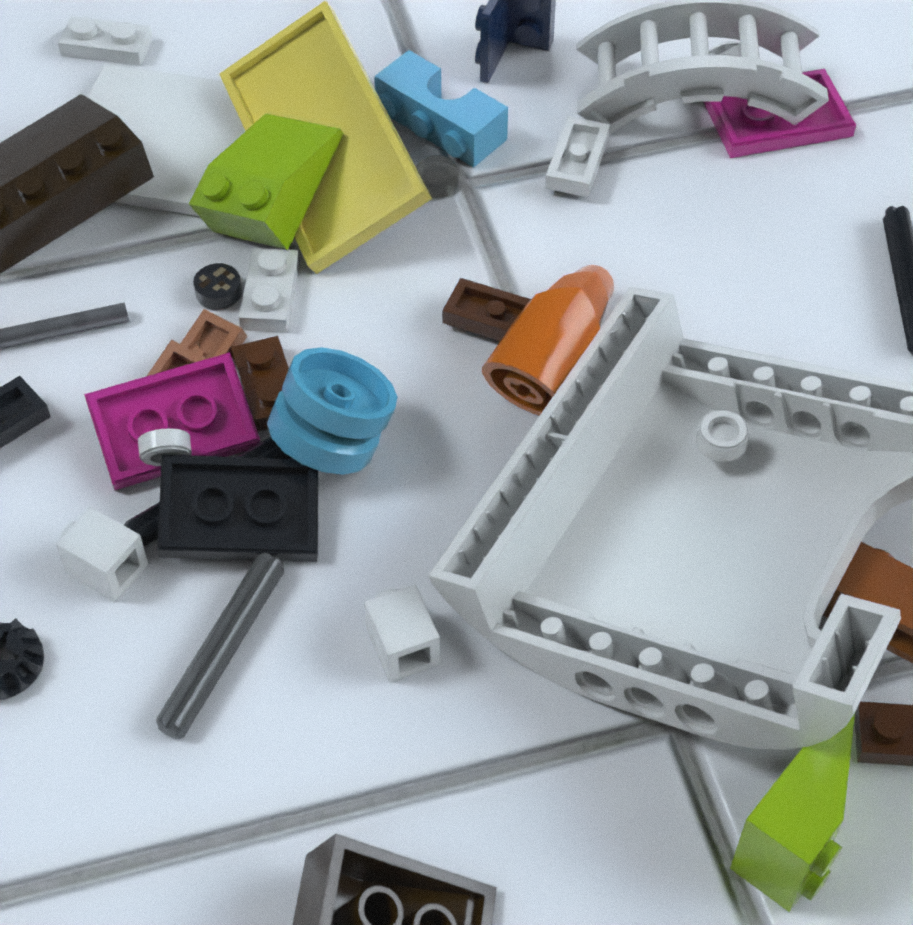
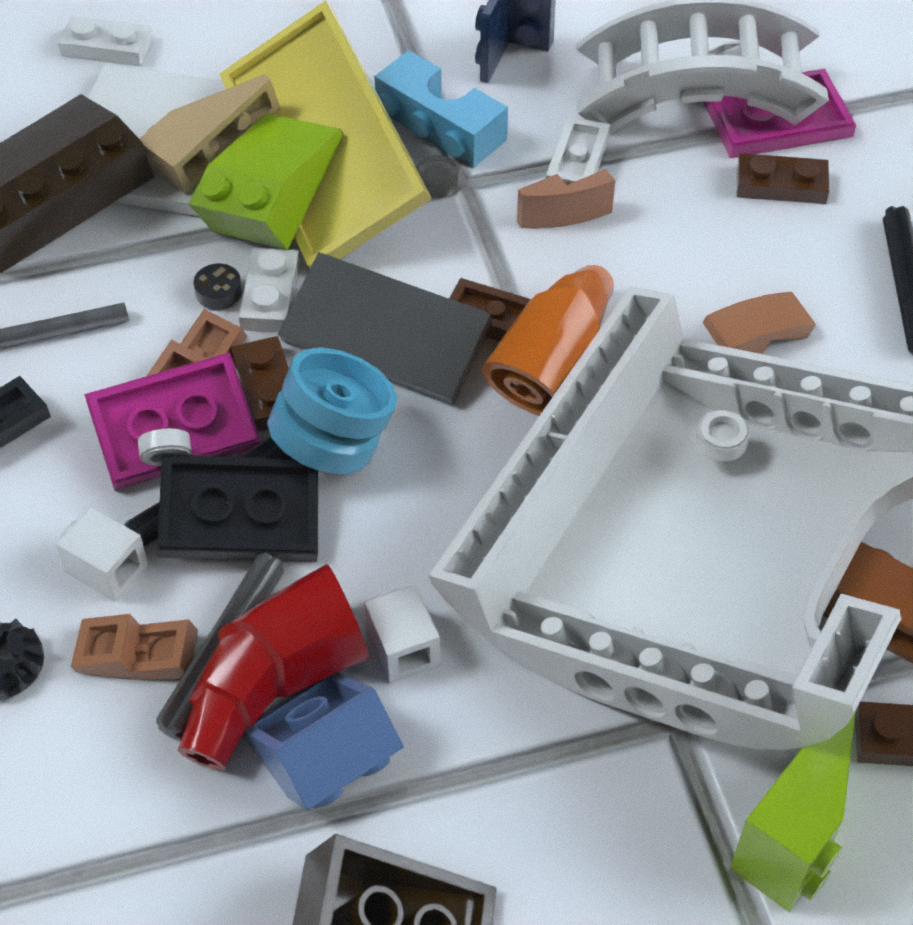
none -> nougat slope [71,614,198,680]
none -> tan slope [140,75,281,194]
none -> red piece [178,564,369,770]
none -> medium blue slope [243,672,404,811]
none -> dark grey tile [278,252,493,405]
none -> nougat slope [517,169,615,228]
none -> nougat slope [702,292,816,354]
none -> reddish brown plate [736,153,829,204]

